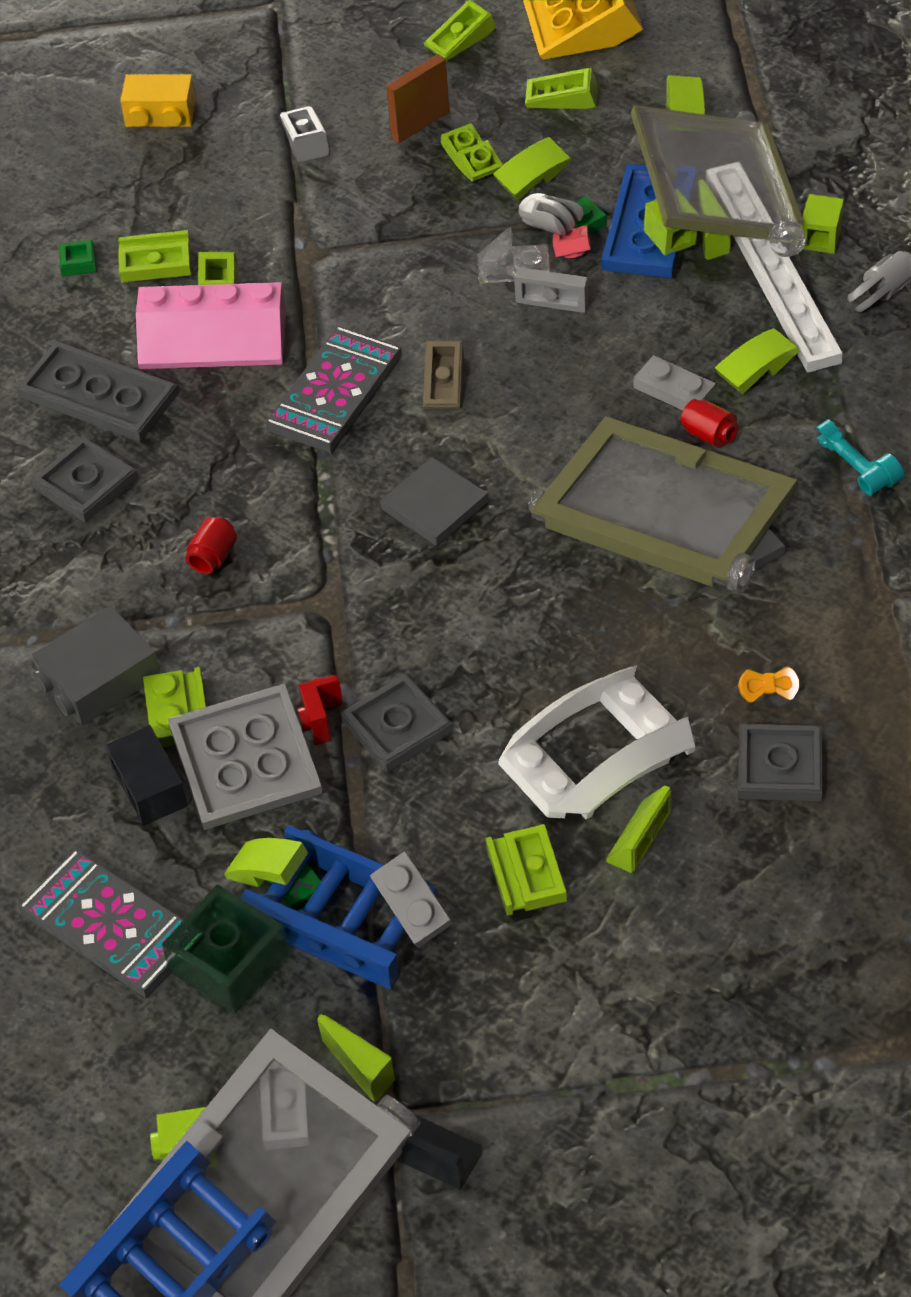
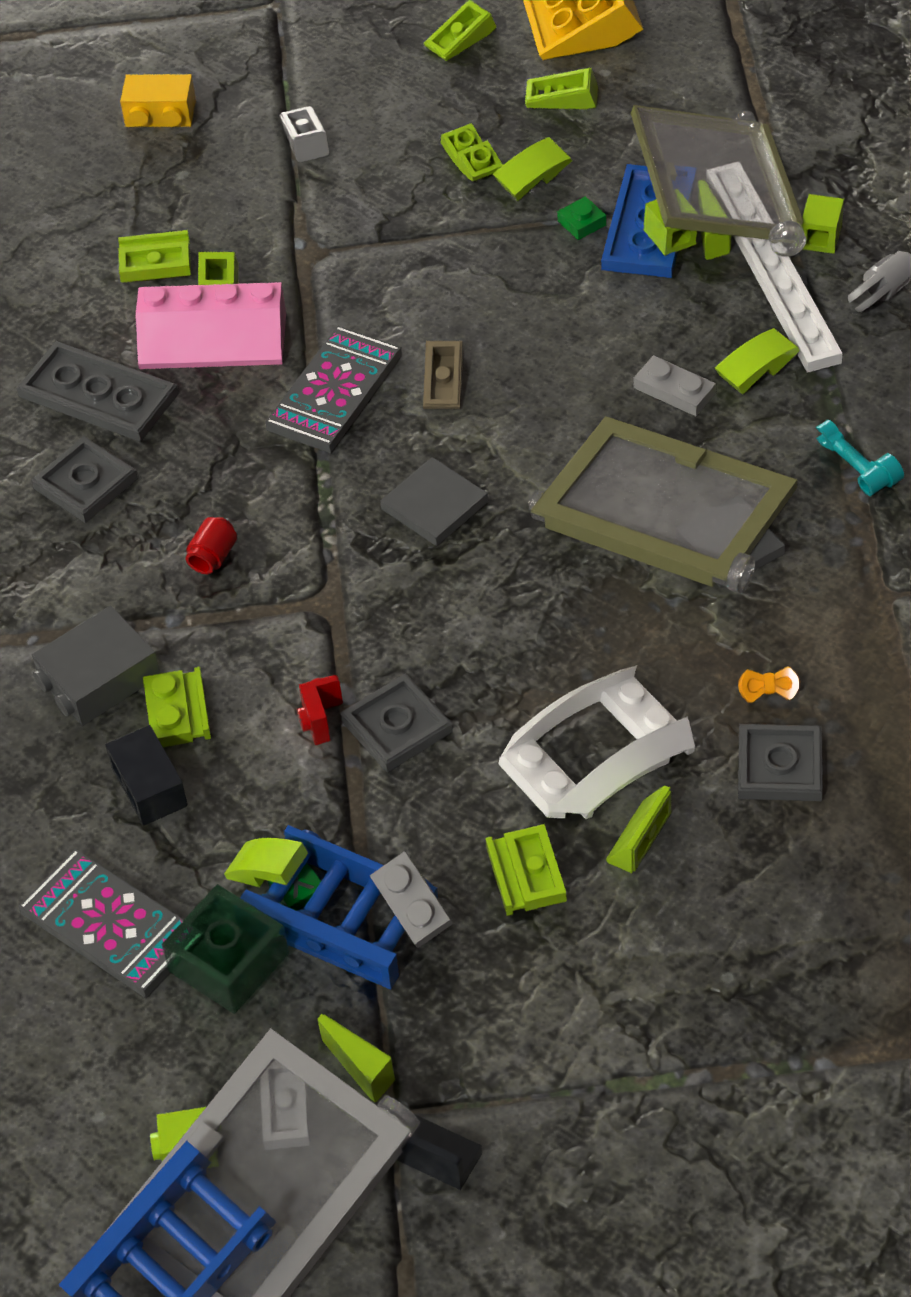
green tile [59,240,97,277] -> none
light grey plate [168,683,323,830] -> none
dark orange tile [386,54,450,143] -> none
clear slope [478,227,550,284] -> none
light grey plate [514,267,589,313] -> none
light grey arm [518,193,584,236] -> none
coral plate [553,225,590,258] -> none
lime slope [667,75,705,136] -> none
red brick [681,399,738,448] -> none

